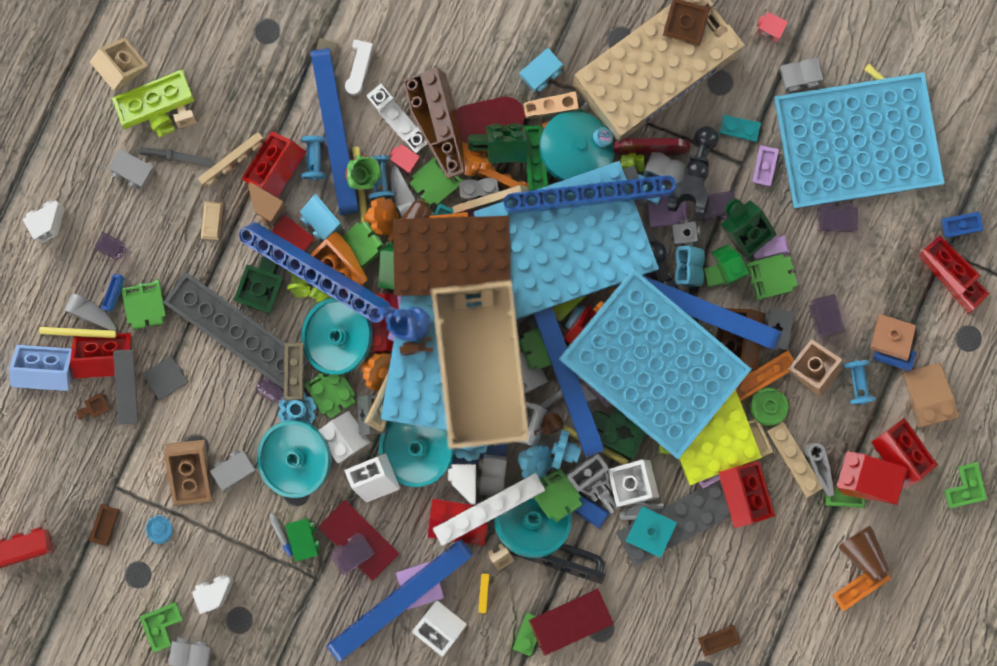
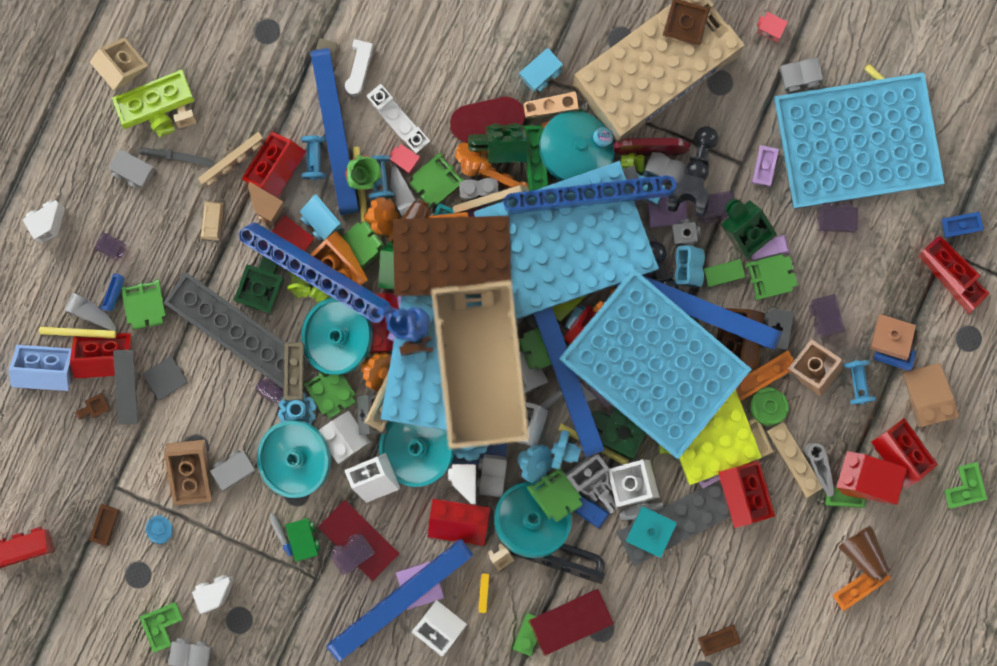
reddish brown wedge [403,67,465,179] -> none
white plate [433,473,545,546] -> none
reddish brown piece [534,412,564,436] -> none
green slope [711,244,749,287] -> none
teal plate [719,115,761,142] -> none

